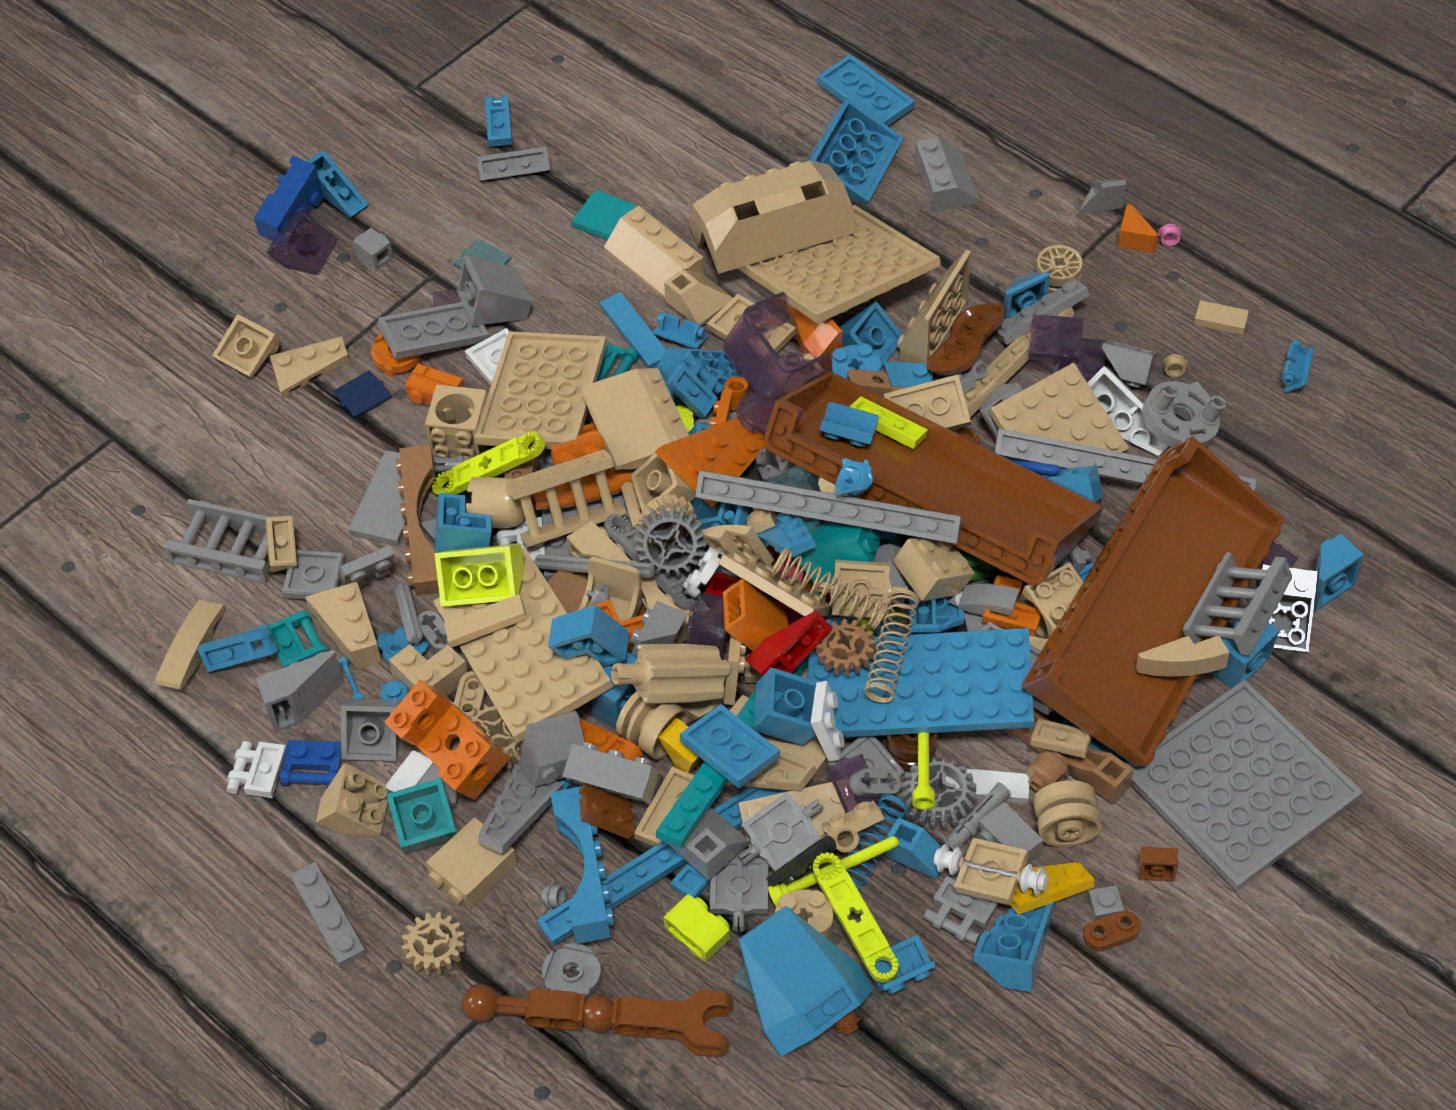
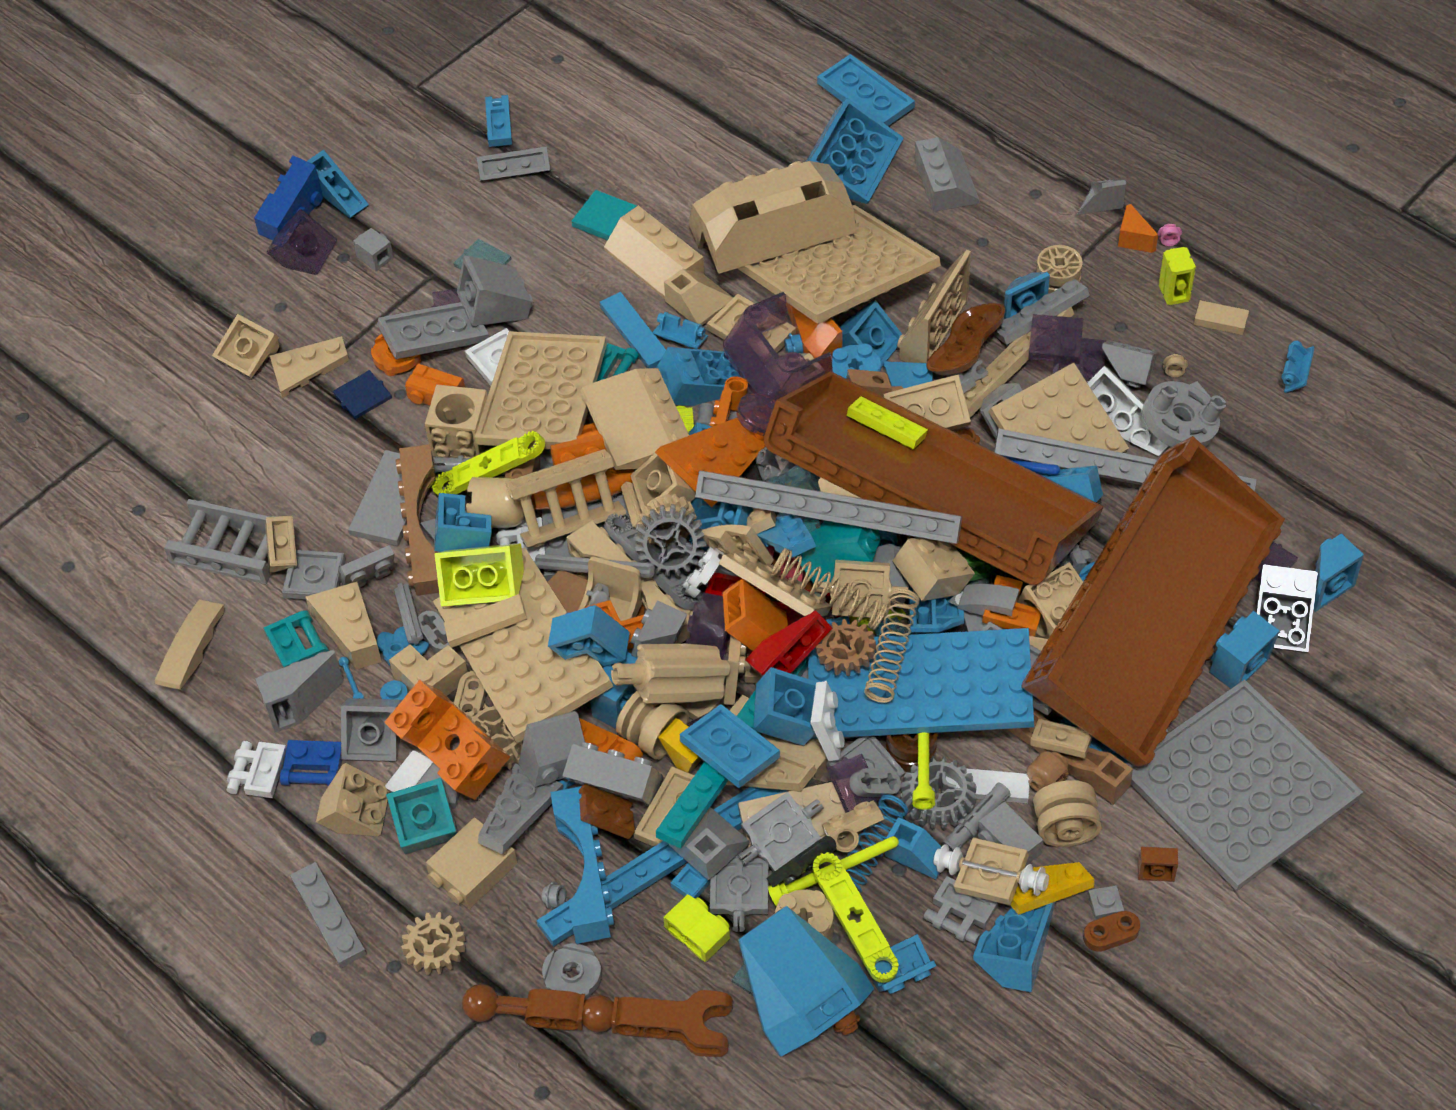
dark azure plate [198,624,279,672] -> none
dark azure plate [666,352,723,418] -> none
dark azure bracket [820,402,879,447] -> none
dark azure hat [835,458,873,497] -> none
tan slope [1136,635,1230,677] -> none
light grey fence [1183,552,1293,655] -> none
none -> dark azure plate [784,333,803,356]
none -> neon yellow brick [1159,247,1196,305]

